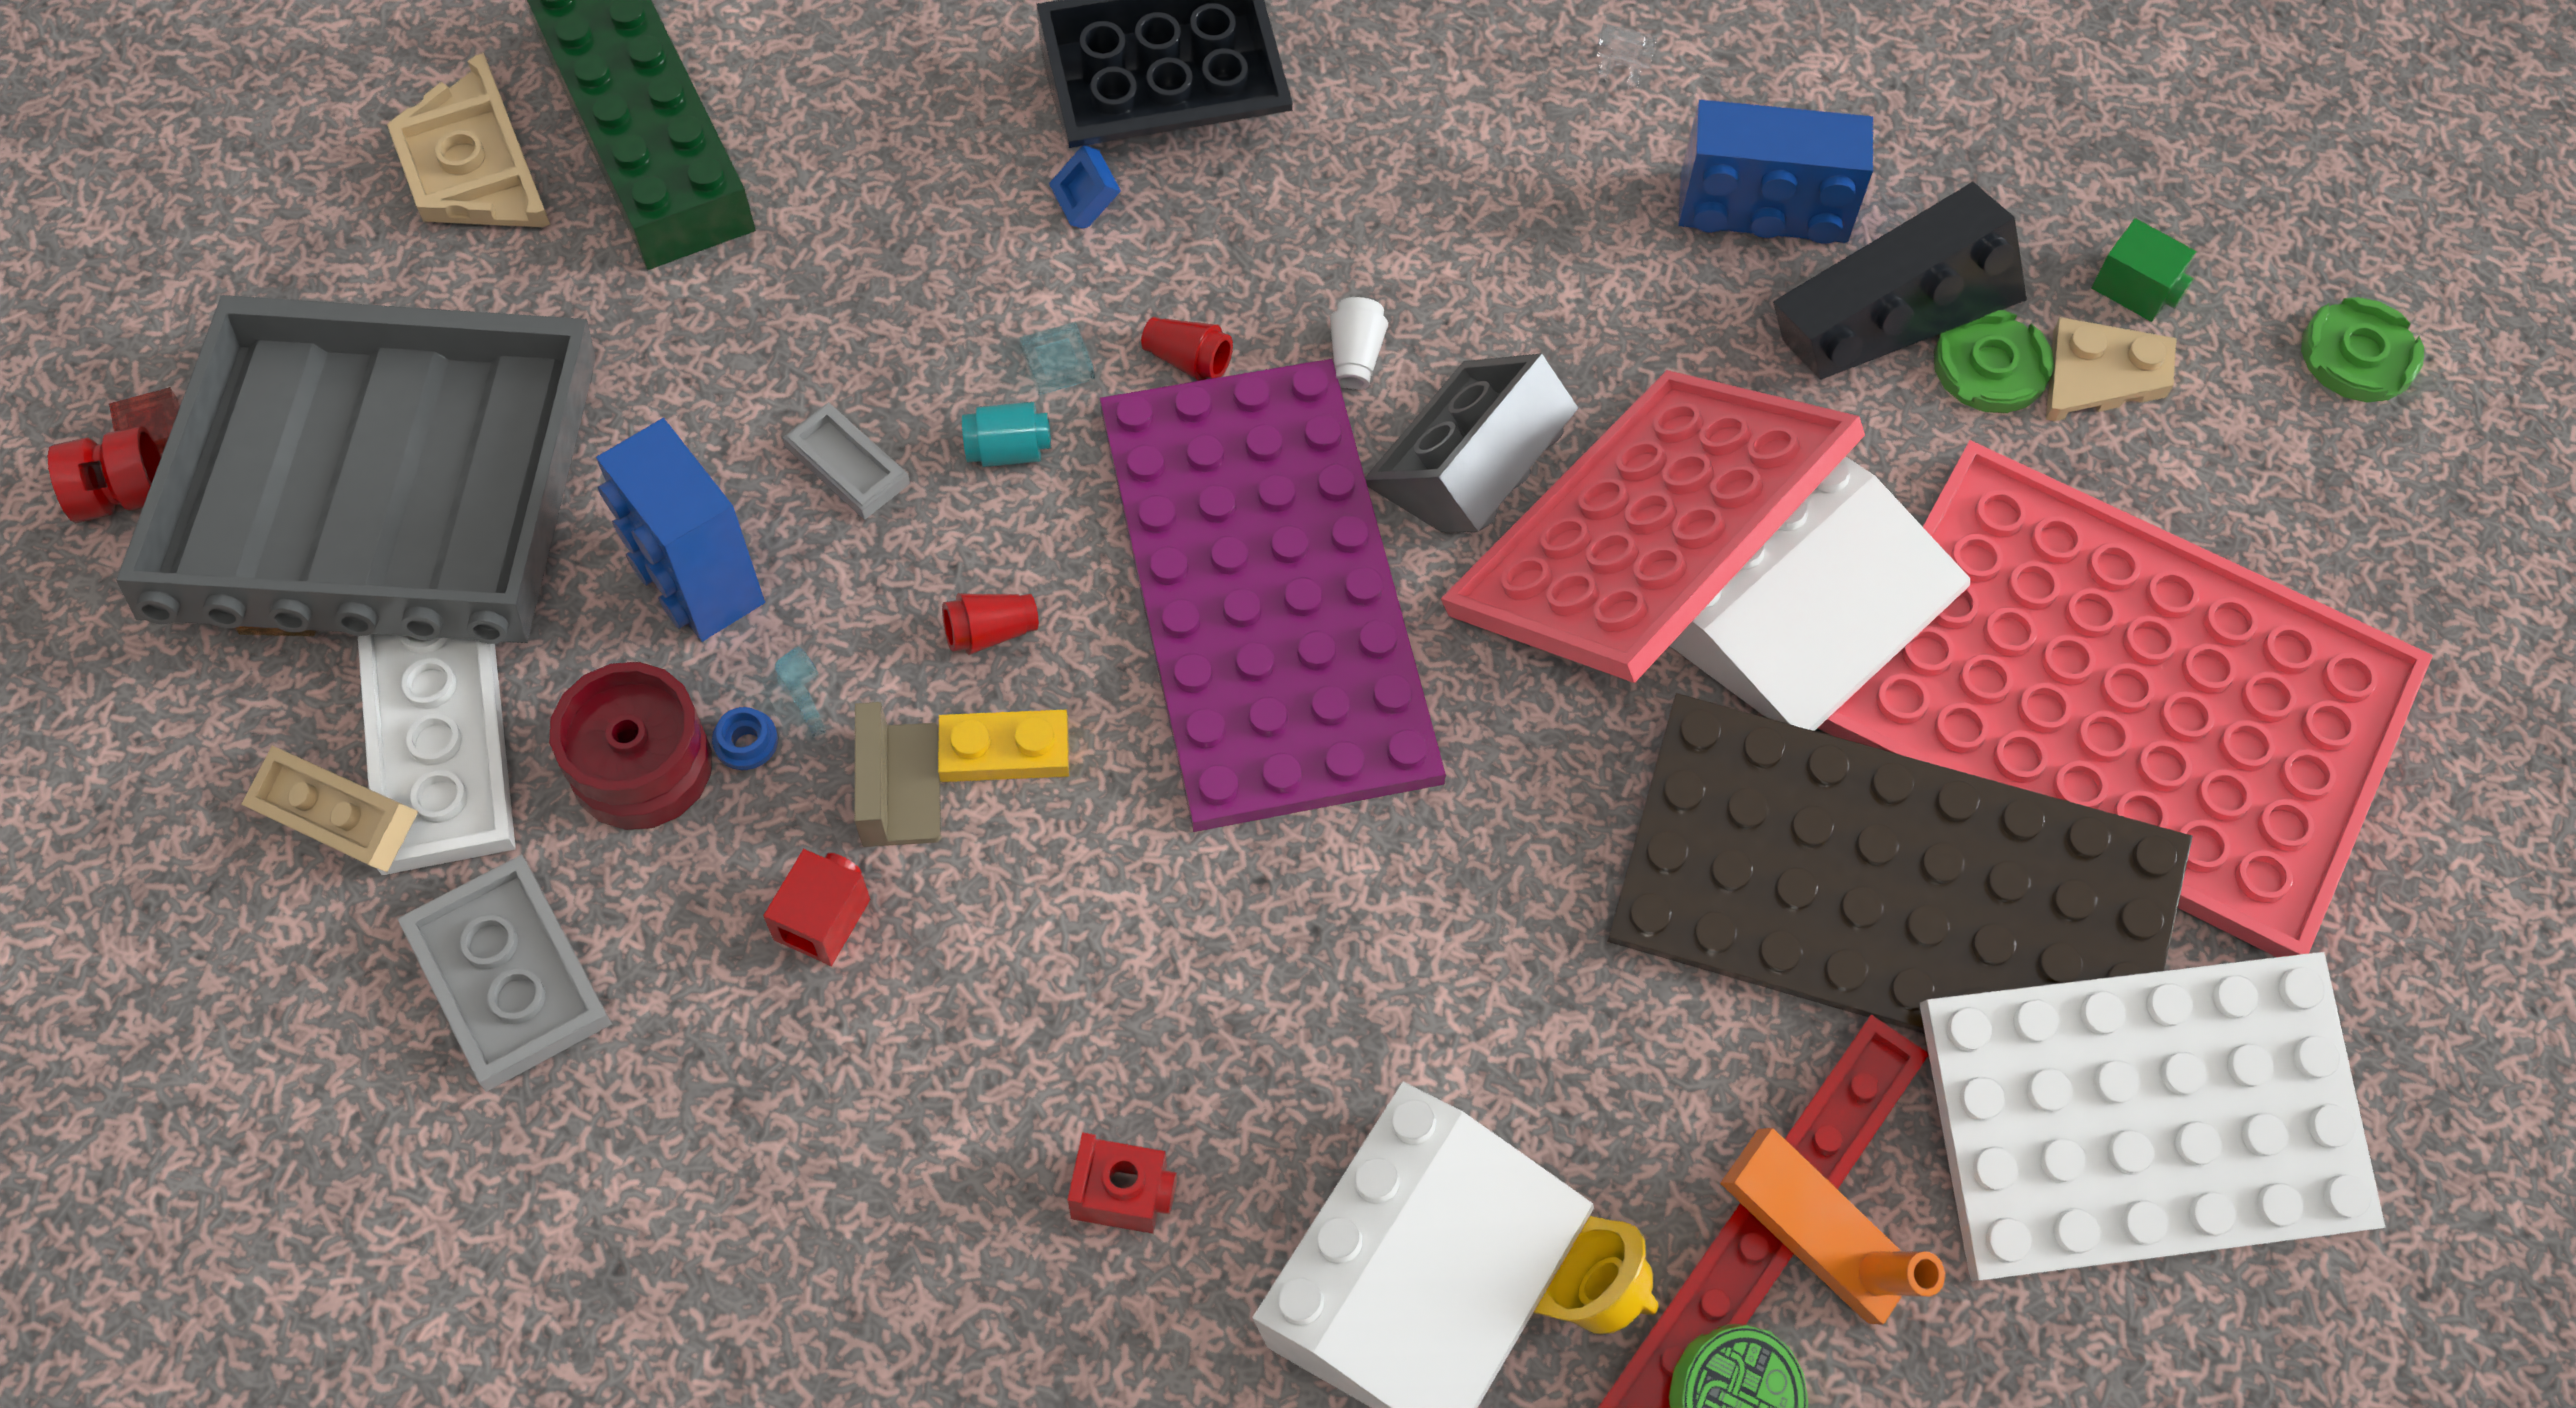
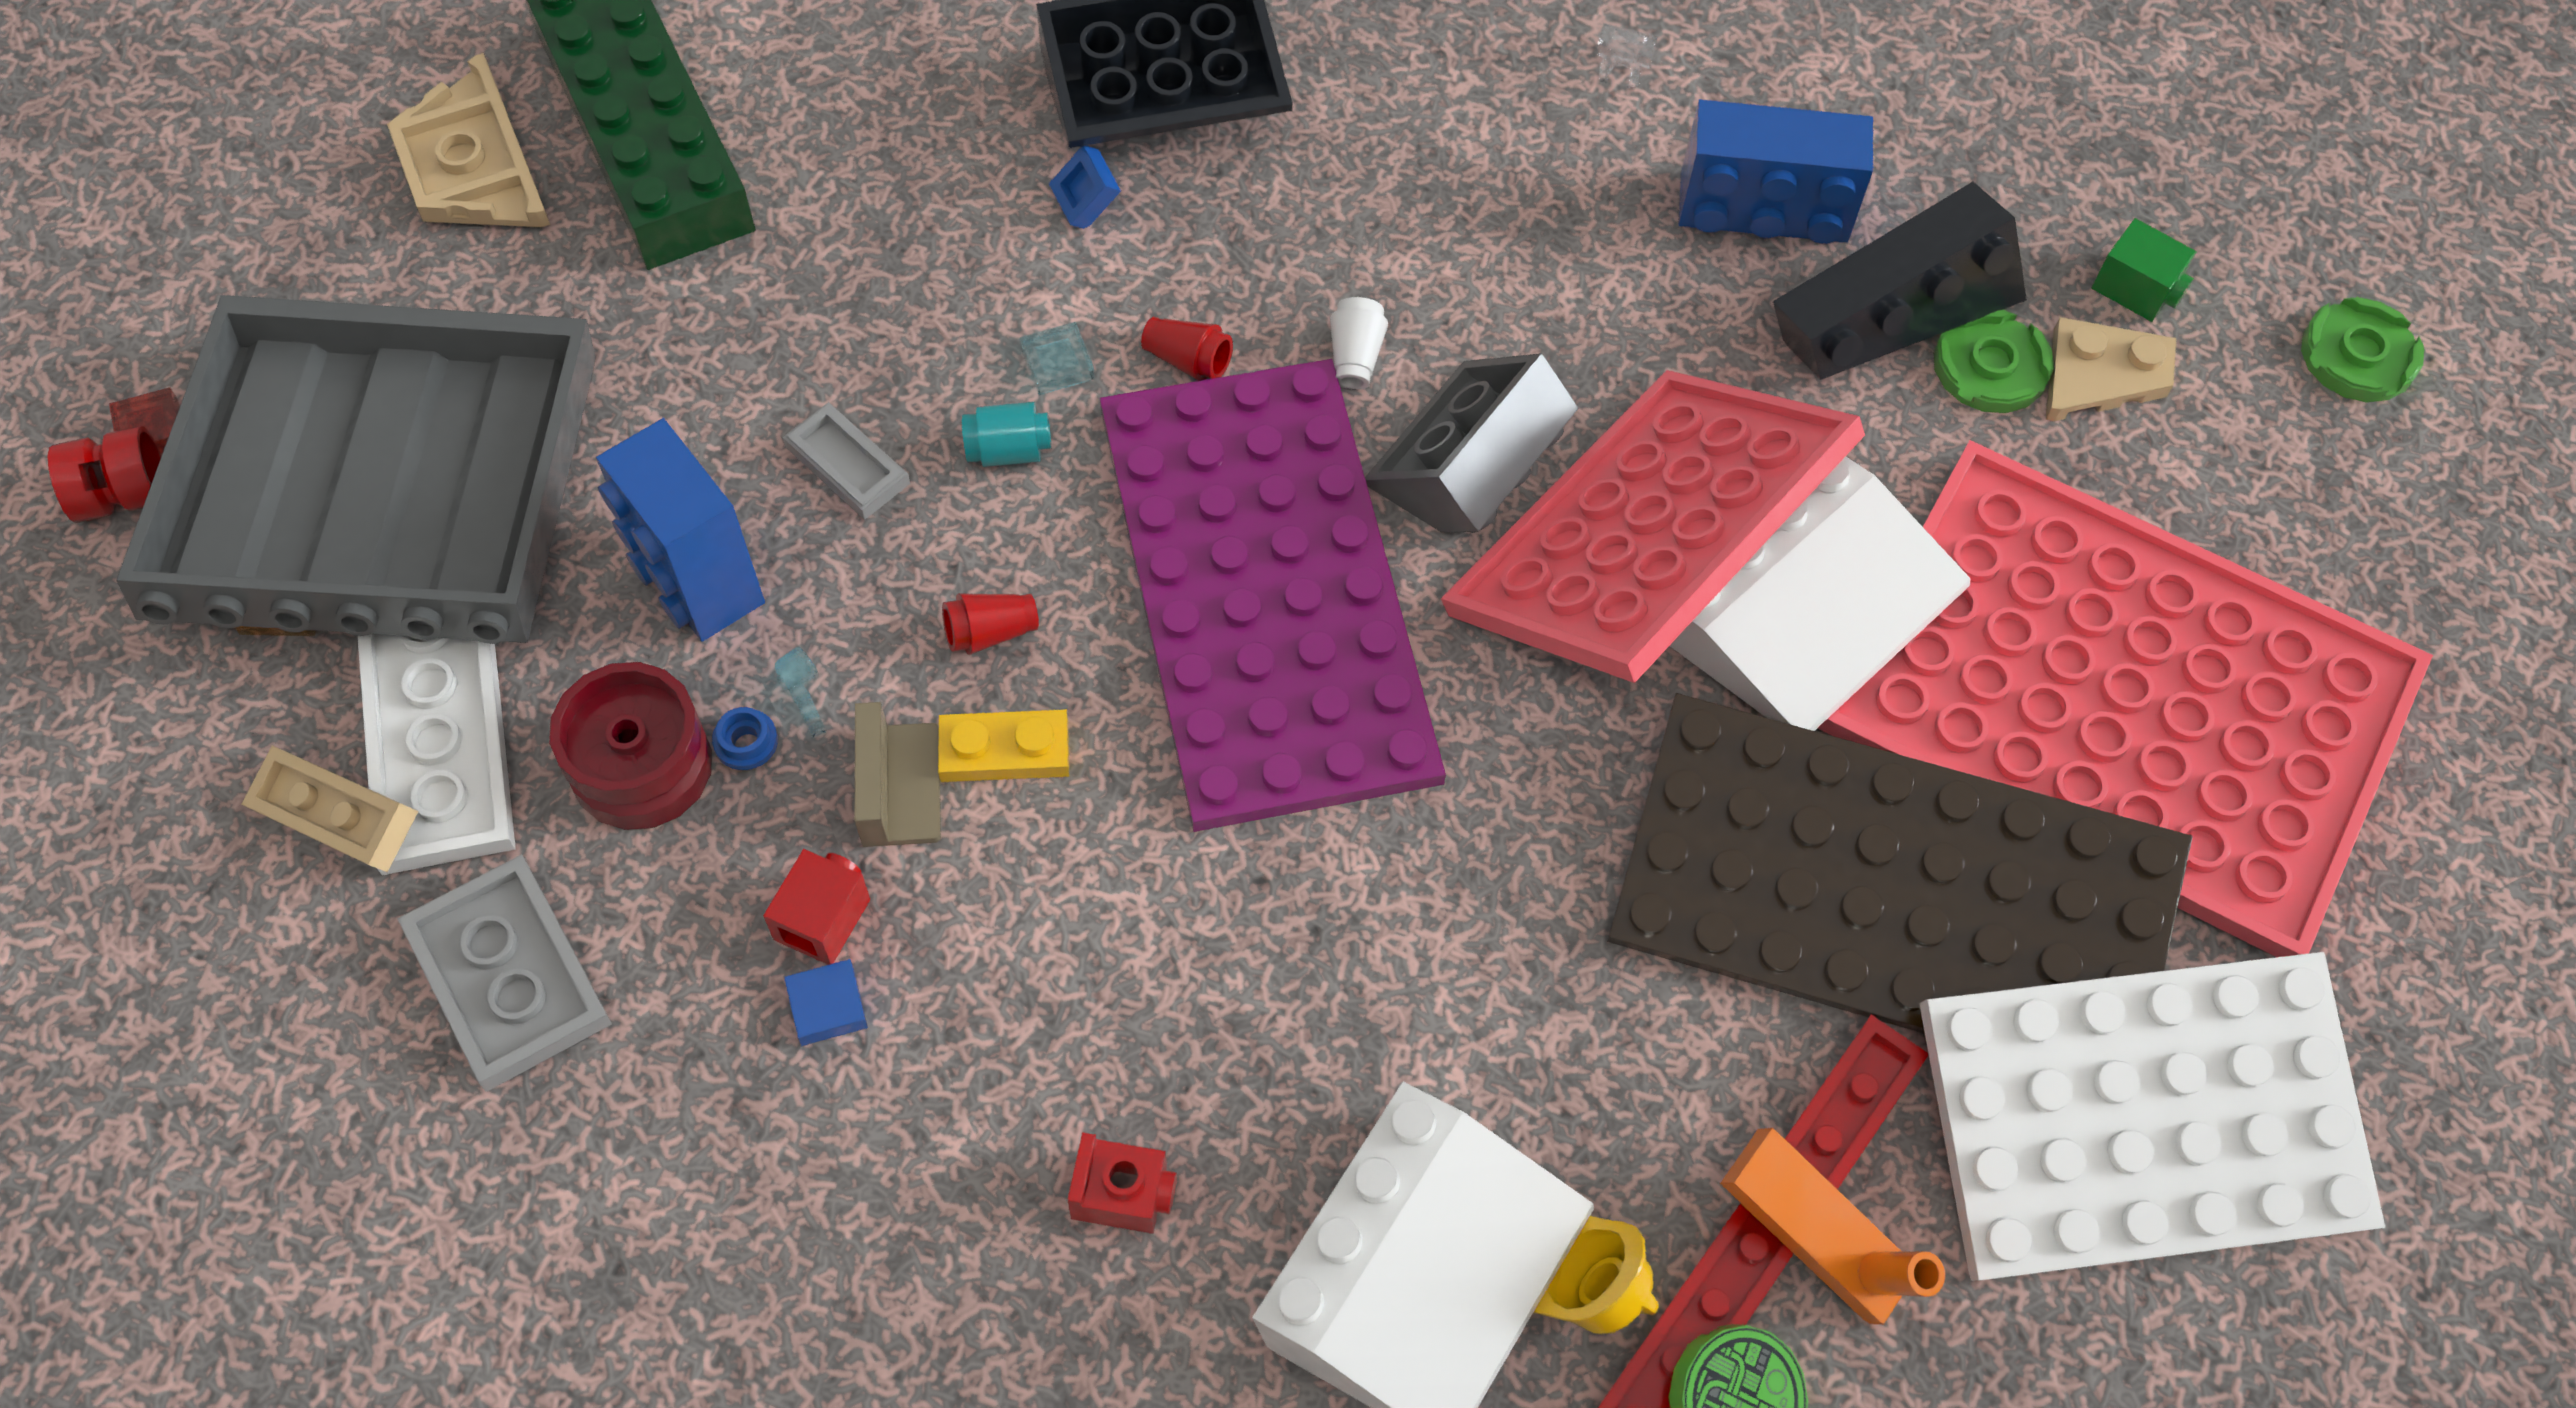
none -> blue tile [784,959,868,1046]

